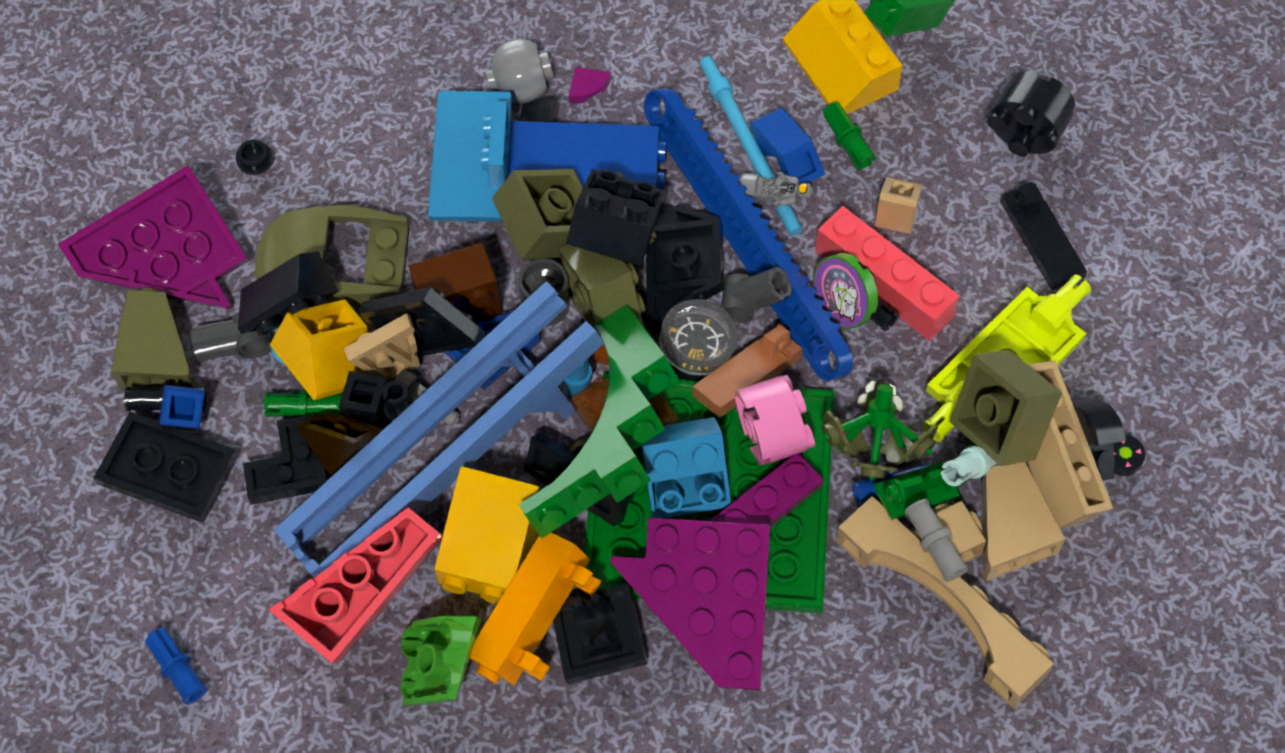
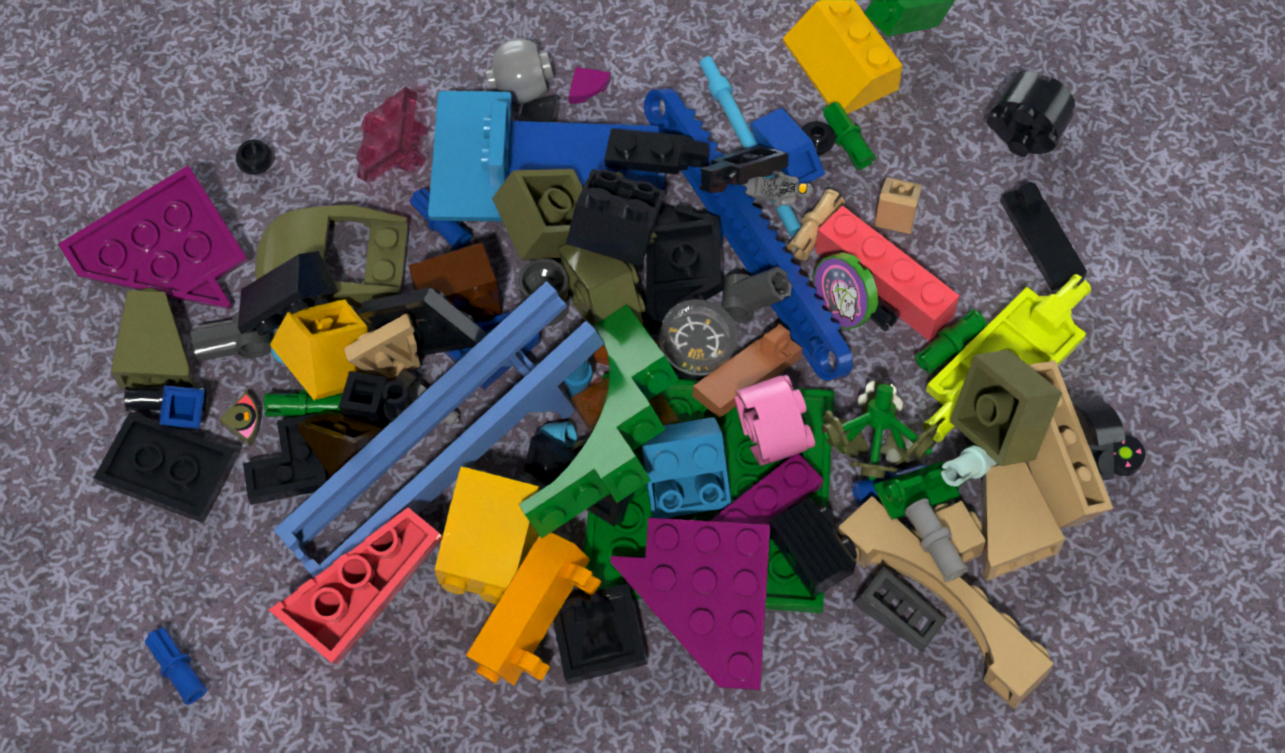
bright green slope [401,616,482,706] -> none
none -> olive tile [219,392,259,446]
none -> clear pink plate [356,87,427,182]
none -> blue axle [410,188,472,251]
none -> medium azure piece [538,422,577,449]
none -> black hinge [604,129,710,175]
none -> black hinge [700,145,789,193]
none -> black brick [770,498,857,598]
none -> tan pin [787,189,845,260]
none -> black plate [801,121,835,156]
none -> dark grey slope [853,567,947,652]
none -> green pin [914,309,987,374]

